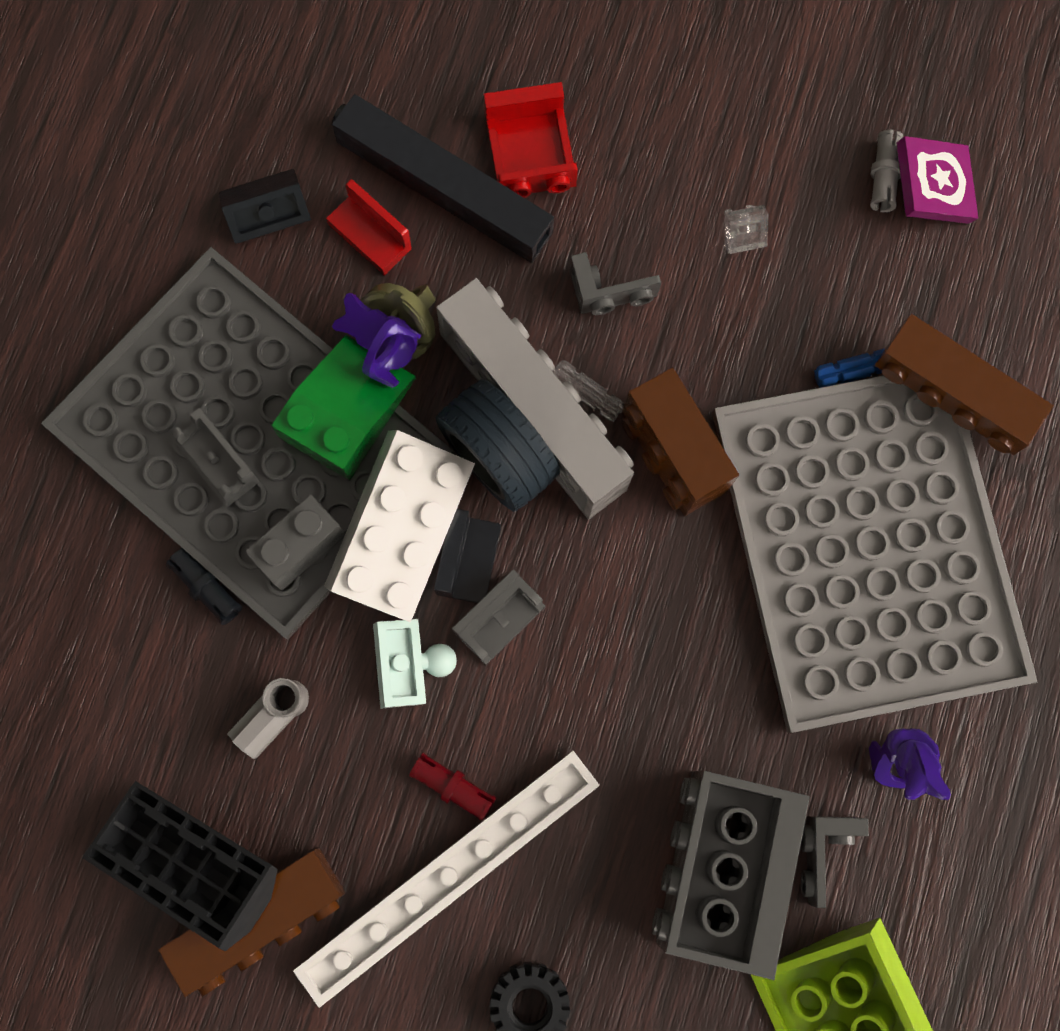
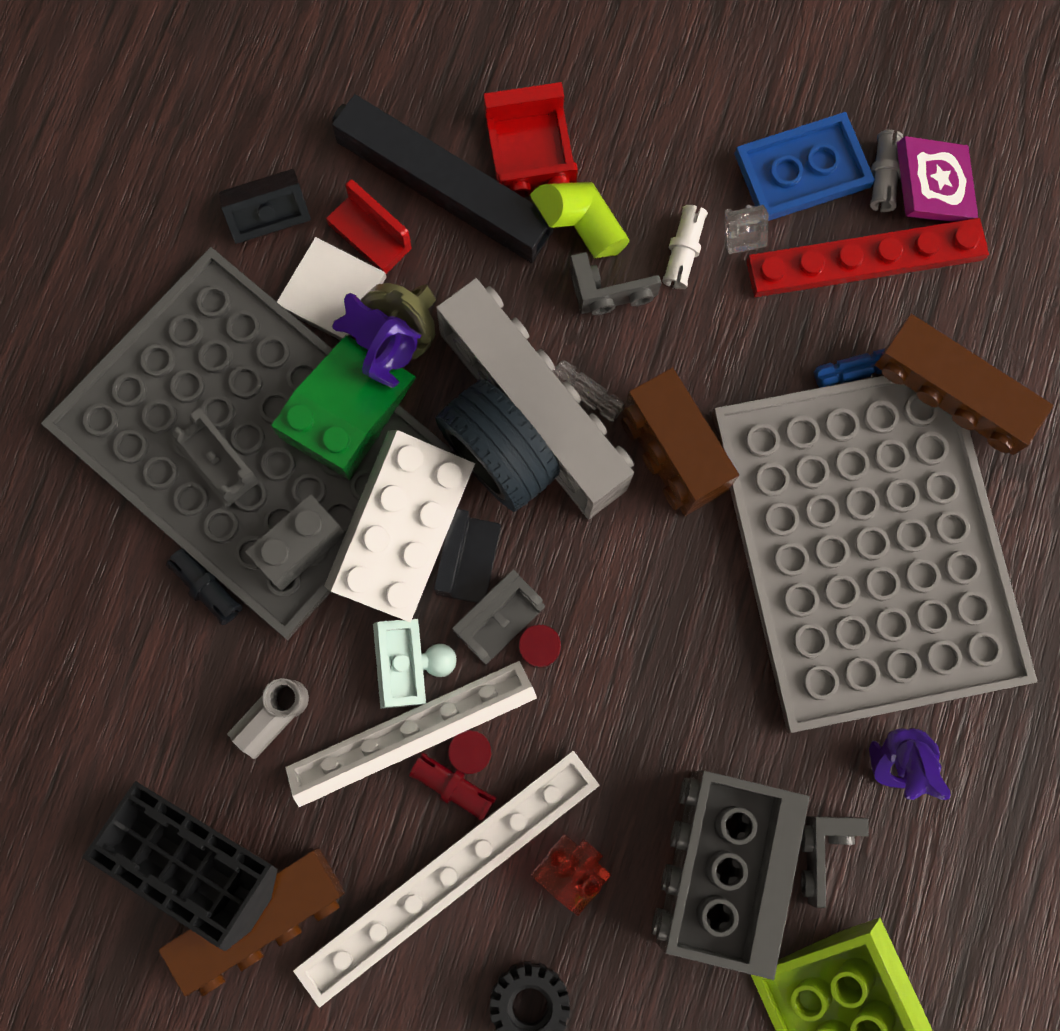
none -> white tile [277,237,386,341]
none -> white plate [285,661,537,807]
none -> dark red tile [449,730,492,774]
none -> dark red tile [519,624,561,668]
none -> lime brick [530,182,629,258]
none -> clear red brick [531,834,612,916]
none -> white pin [662,205,708,289]
none -> blue plate [734,112,875,223]
none -> red plate [746,218,989,298]

